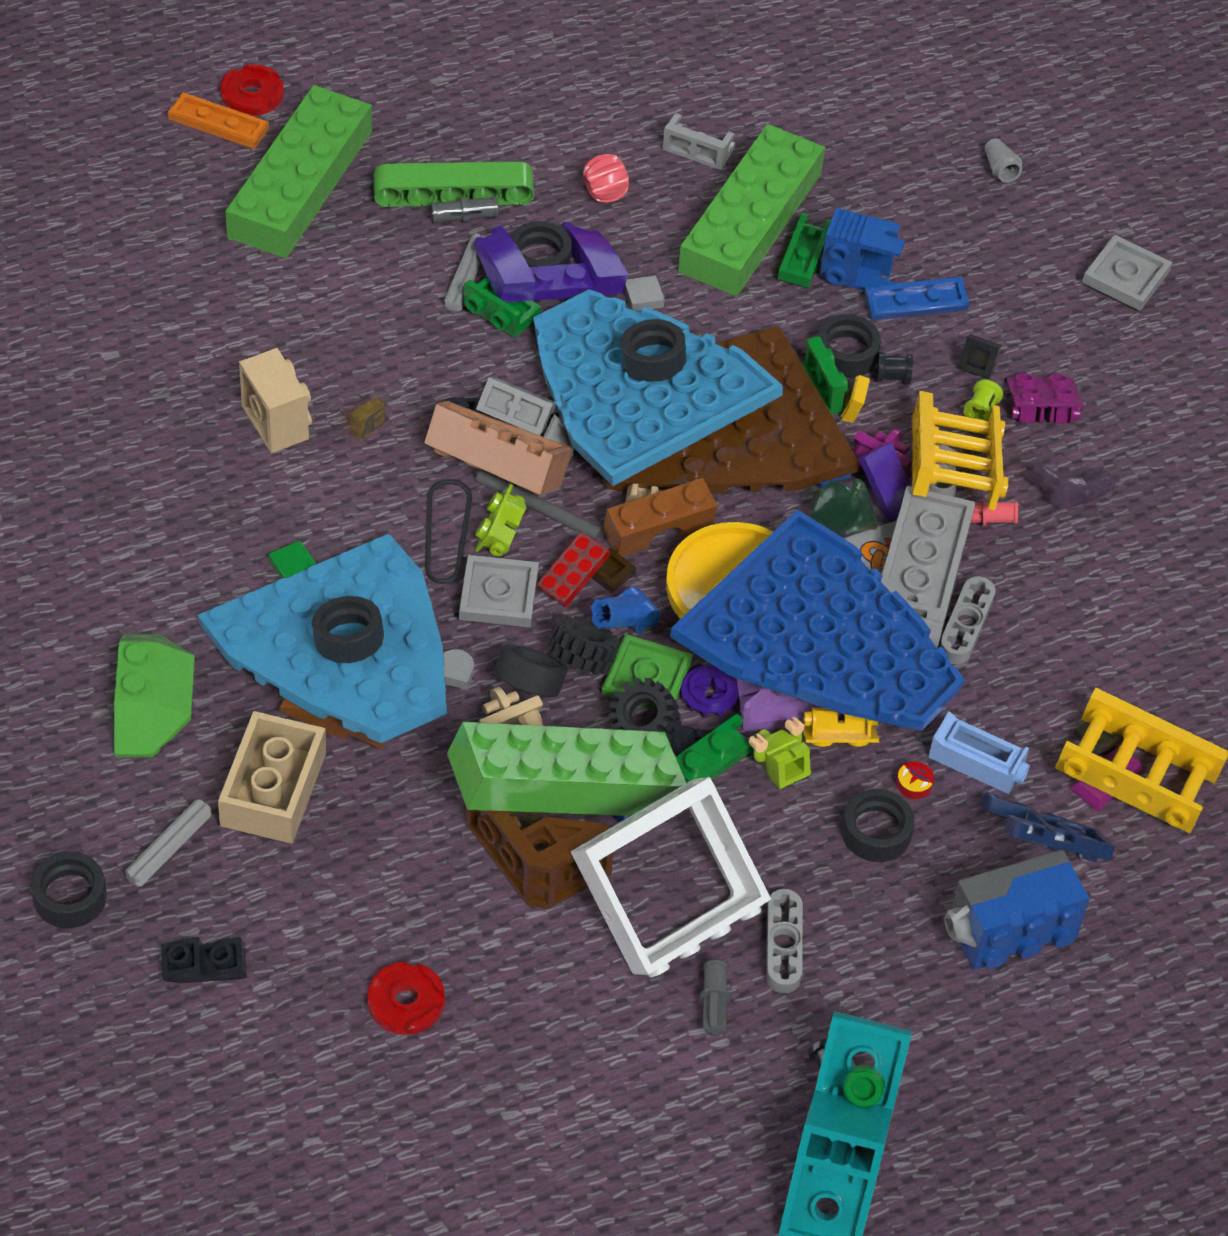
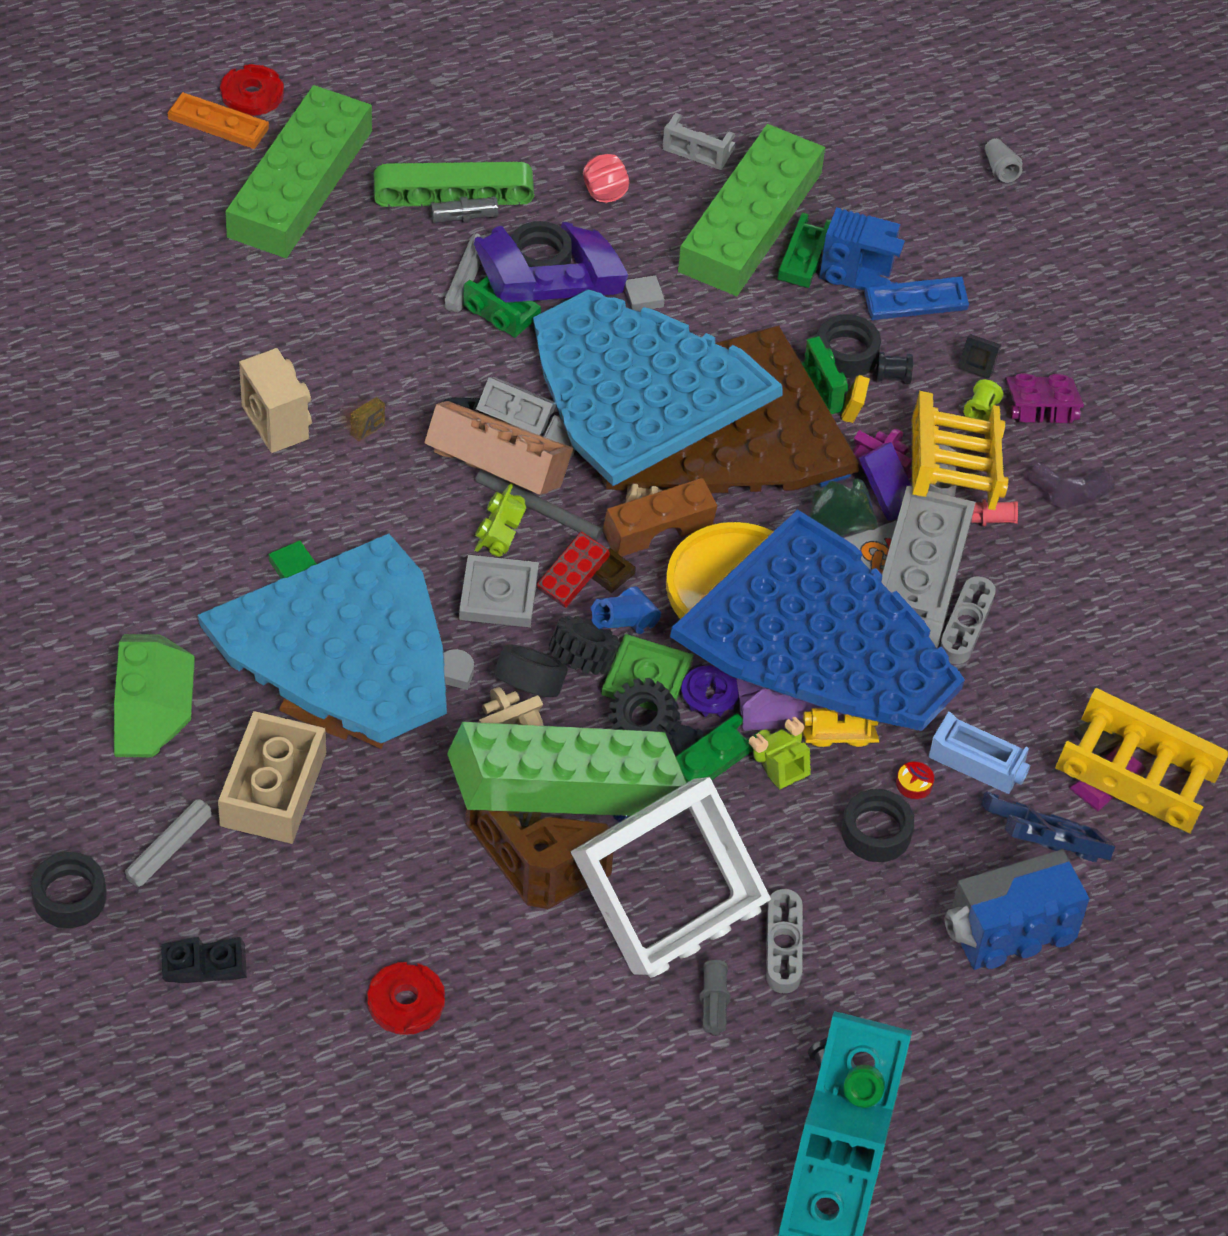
black tyre [311,596,384,663] -> none
black piece [425,479,473,584] -> none
black tyre [621,319,687,382] -> none
light grey plate [1082,235,1173,311] -> none

